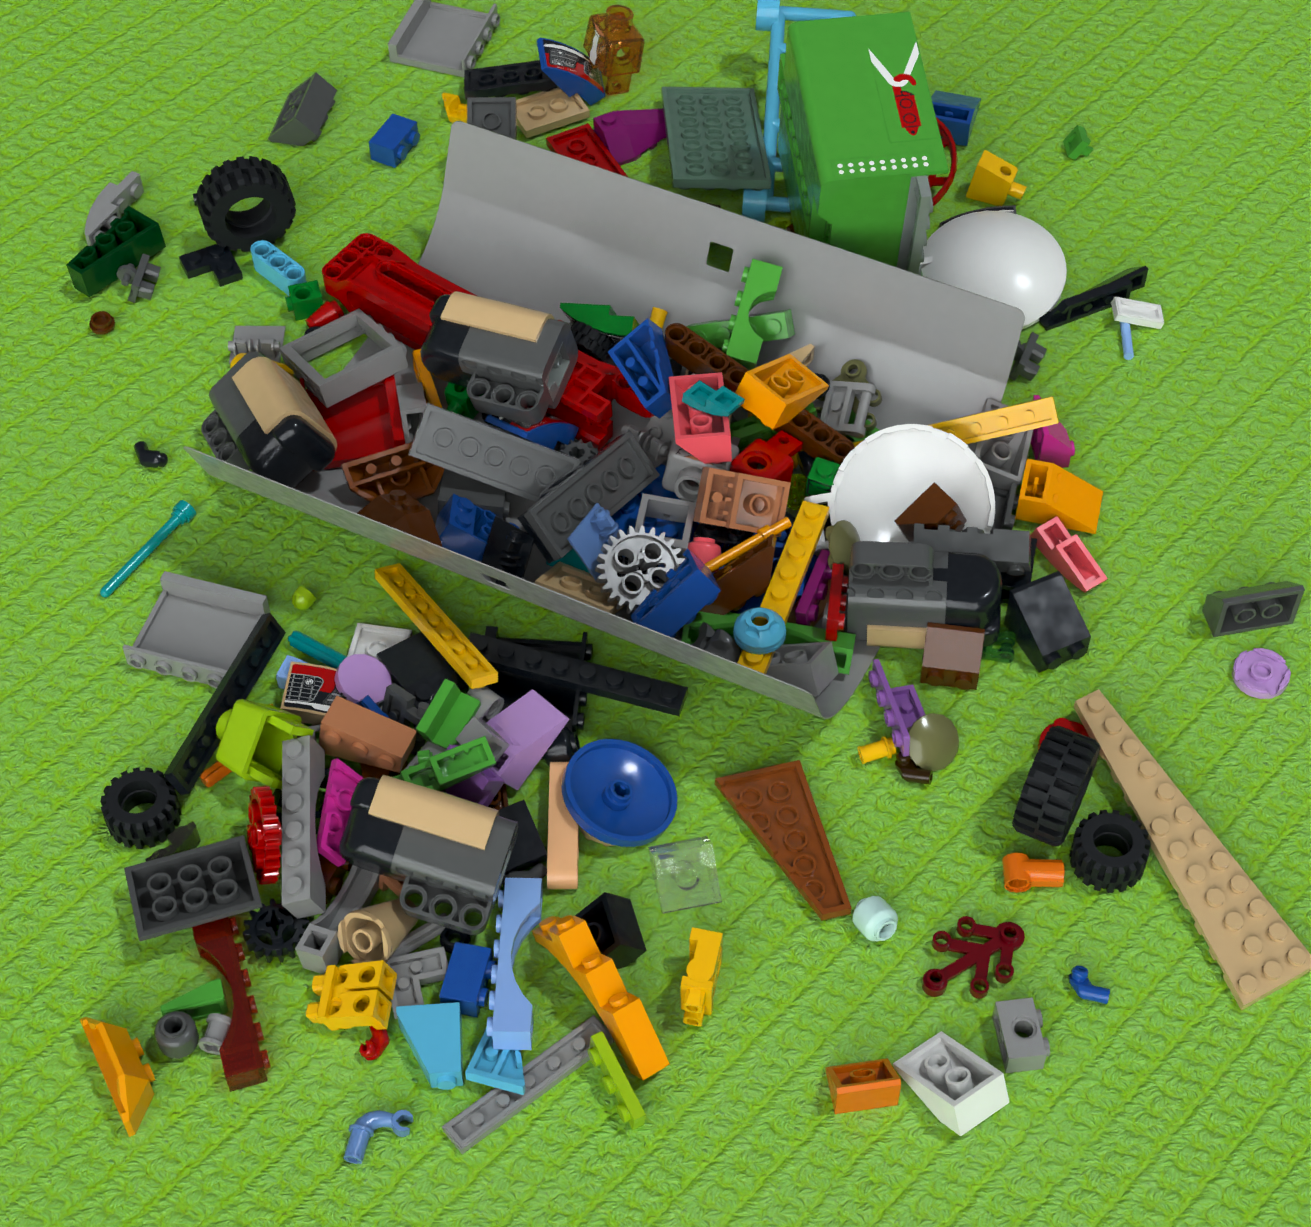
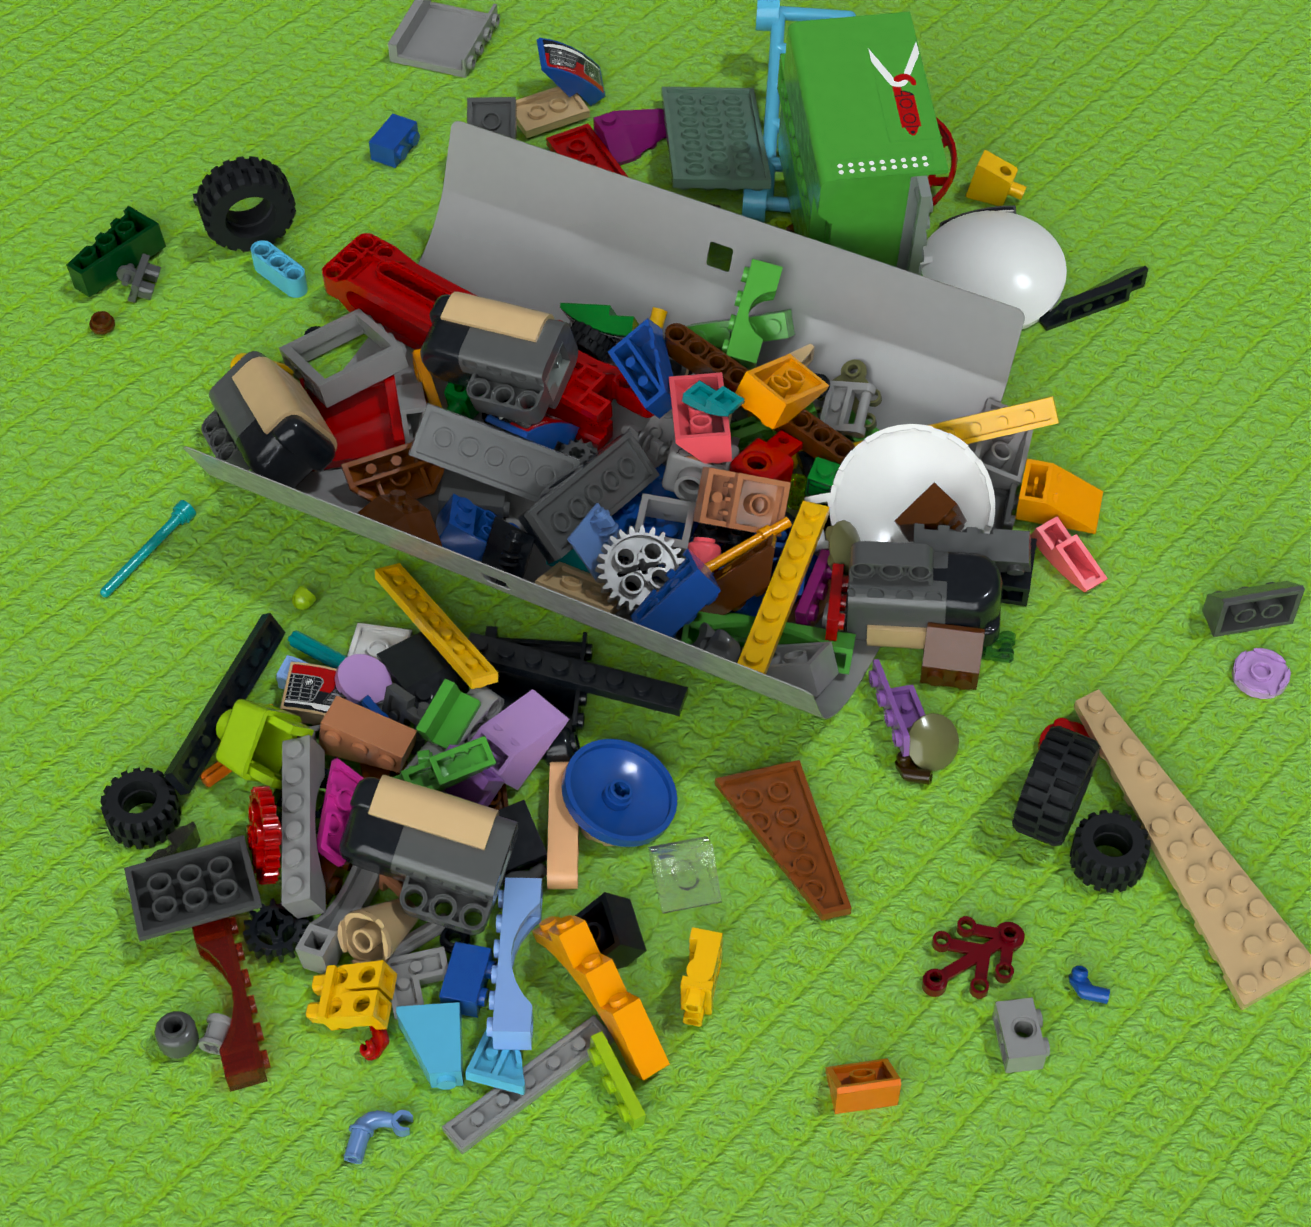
light orange wedge [80,1017,156,1137] -> none
light grey slope [85,171,144,246] -> none
light grey panel [122,571,270,689] -> none
black arm [134,441,168,468] -> none
bright green slope [160,978,229,1021] -> none
black plate [179,244,243,287] -> none
light grey hinge [228,326,286,364] -> none
dark grey slope [268,72,337,146] -> none
green brick [285,280,323,321] -> none
red cone [305,300,344,328] -> none
yellow slope [442,92,467,123] -> none
light grey brick [456,716,510,768] -> none
black plate [464,60,558,100] -> none
clear orange piece [583,5,645,95] -> none
medium azure piece [733,607,786,654] -> none
light aqua head [852,896,898,941] -> none
yellow pin [857,736,896,764] -> none
white slope [893,1031,1010,1136] -> none
blue slope [931,90,981,146] -> none
orange piece [1002,853,1065,893] -> none
black slope [1004,571,1091,673] -> none
dark grey hips [1009,332,1047,381] -> none
dark pink slope [1030,395,1075,468] -> none
bright green tile [1063,125,1094,160] -> none
white tile [1111,297,1164,329] -> none
light blue bar [1120,322,1134,360] -> none

